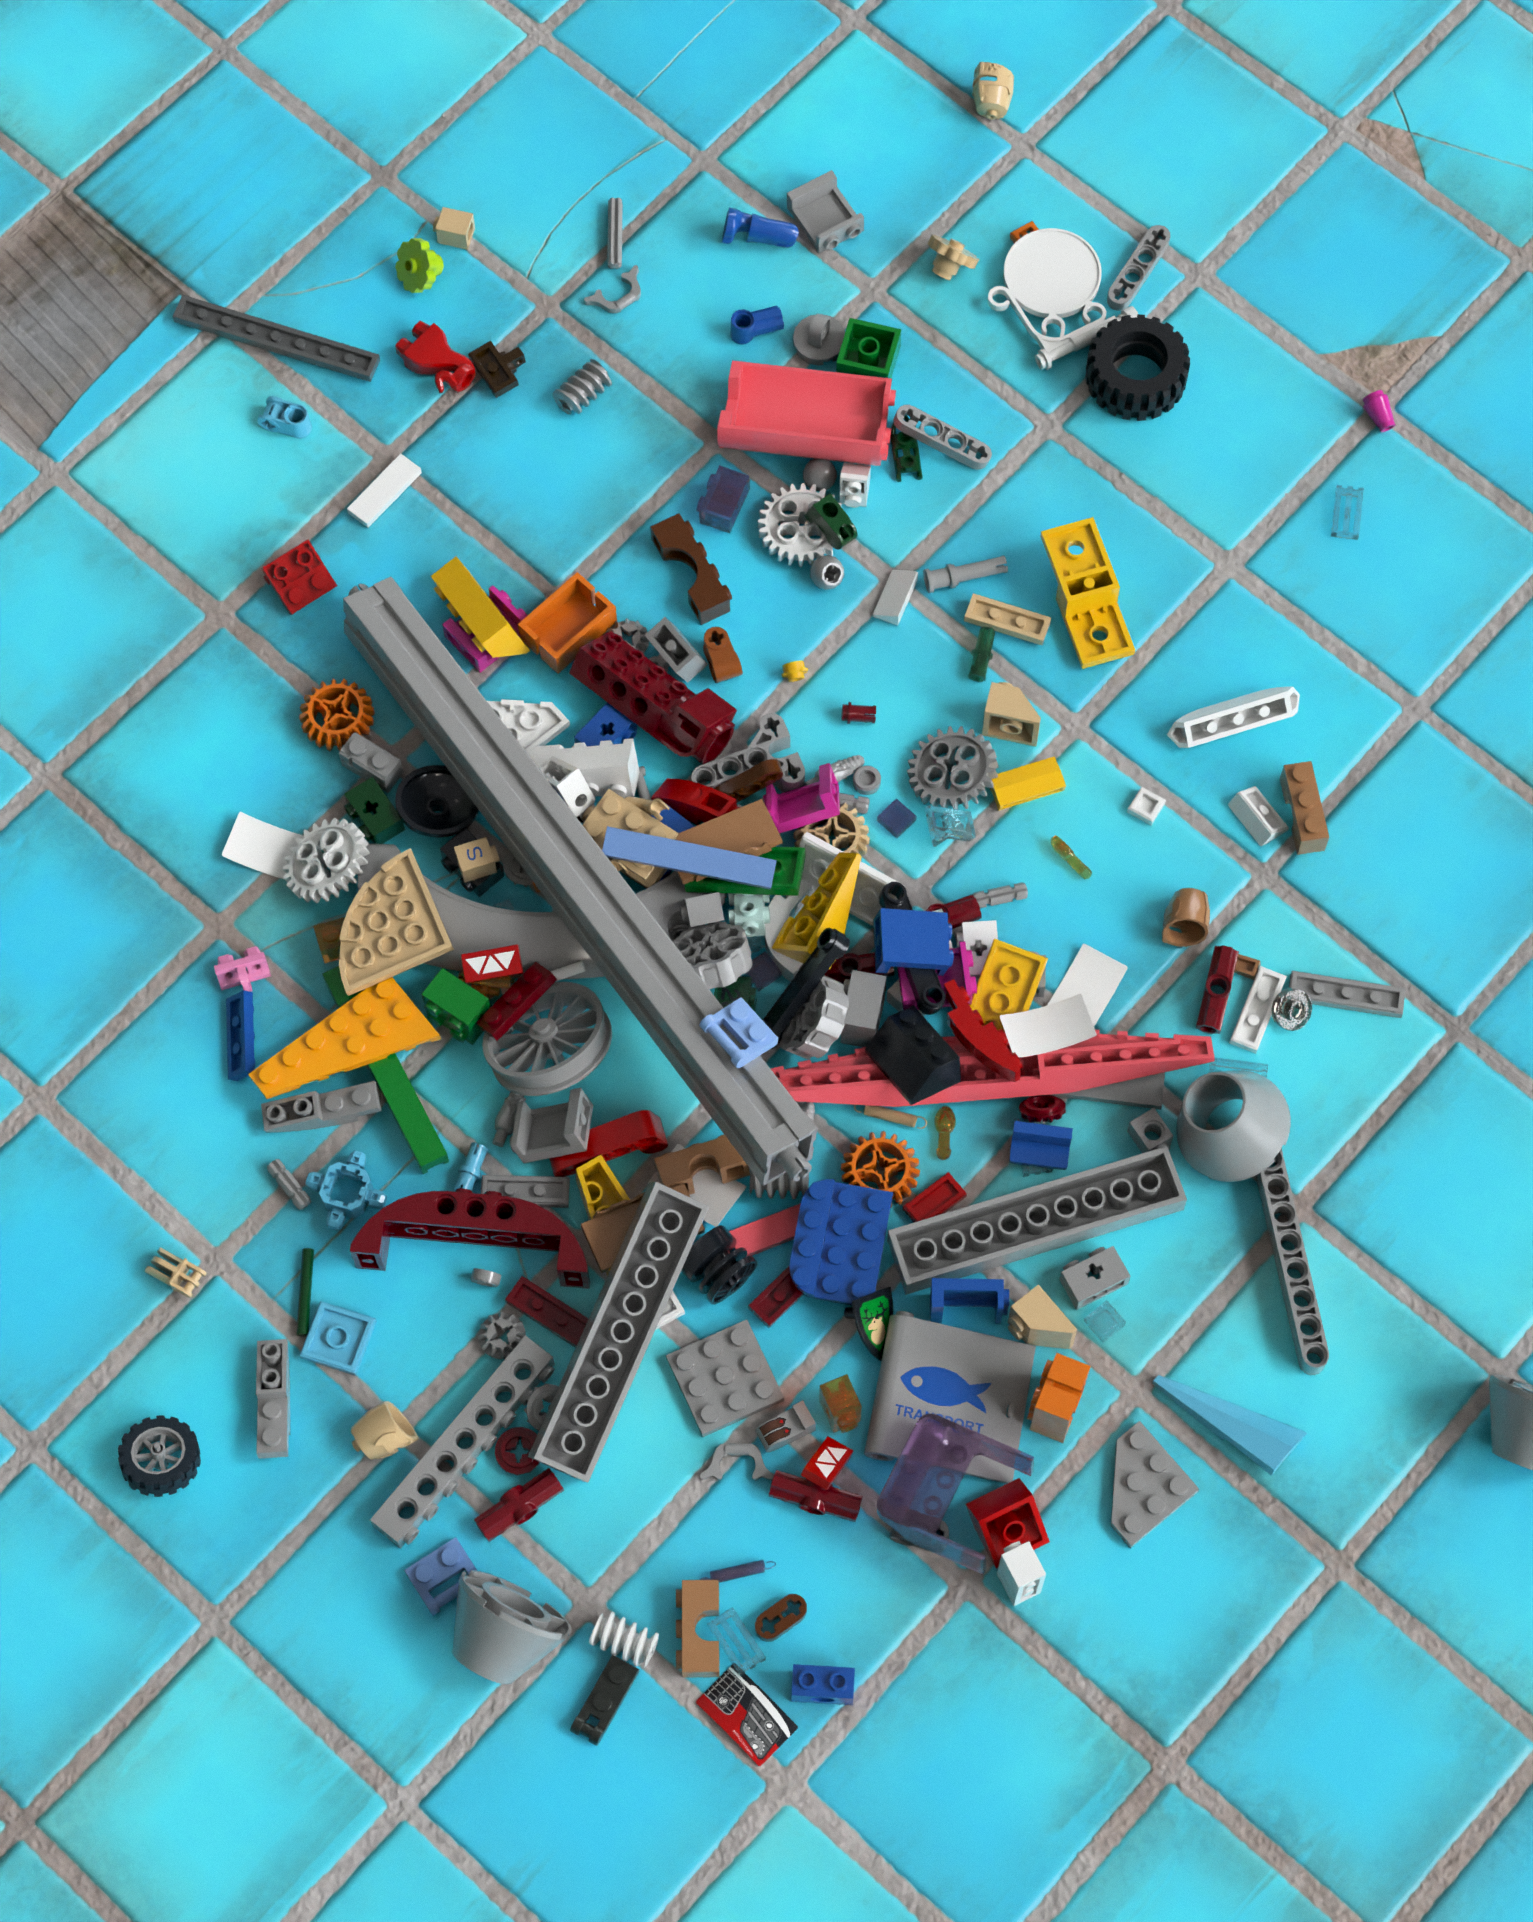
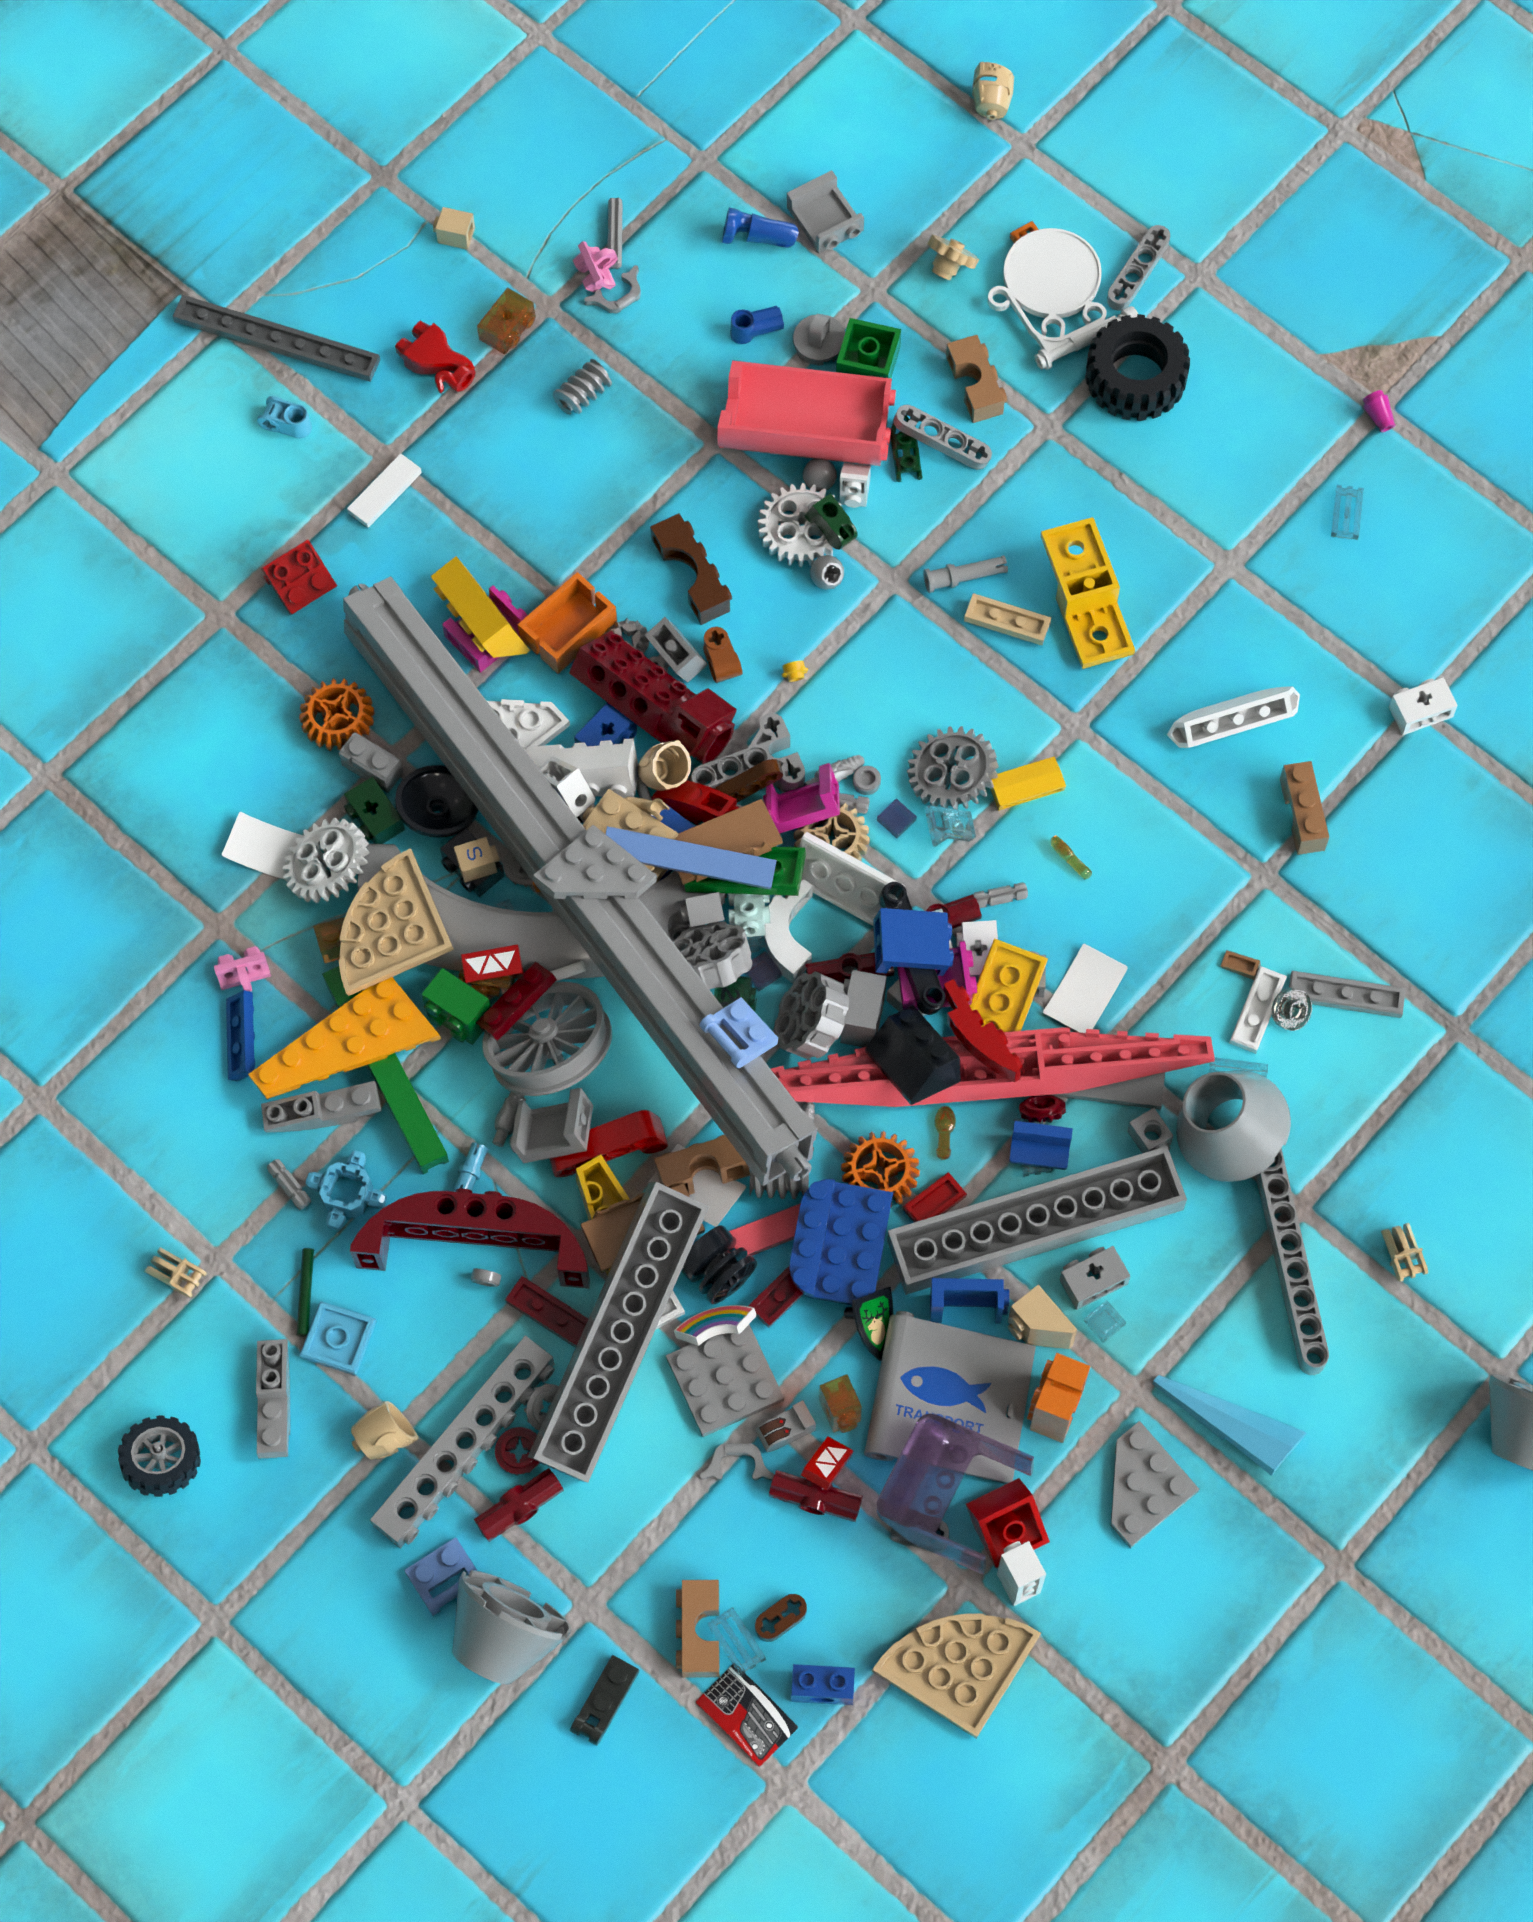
lime plant [395,238,444,293] -> none
dark brown hinge [468,341,526,398] -> none
light grey gear [478,1312,526,1359] -> none
light grey tile [481,1175,570,1208] -> none
white piece [589,1611,659,1668] -> none
clear purple brick [696,465,750,533] -> none
piece [700,1559,776,1583] -> none
black piece [762,928,850,1049] -> none
yellow wedge [772,852,861,970] -> none
dark red pin [841,702,876,724] -> none
tan piece [854,1105,927,1129] -> none
white slope [872,570,918,626] -> none
clear green axle [968,626,995,682] -> none
tan slope [982,682,1041,747] -> none
white sticker [1000,994,1097,1058] -> none
white tile [1127,787,1166,826] -> none
medium nougat helmet [1162,888,1210,947] -> none
dark red piece [1196,945,1239,1034] -> none
white slope [1228,786,1289,846] -> none
none -> clear orange brick [477,287,536,355]
none -> light grey plate [533,825,657,899]
none -> bright pink hips [573,241,618,293]
none -> tan helmet [637,740,691,791]
none -> tile [674,1305,757,1346]
none -> tan plate [872,1613,1041,1739]
none -> medium nougat arch [946,335,1007,423]
none -> tan arm [1381,1223,1428,1282]
none -> white brick [1389,677,1458,736]

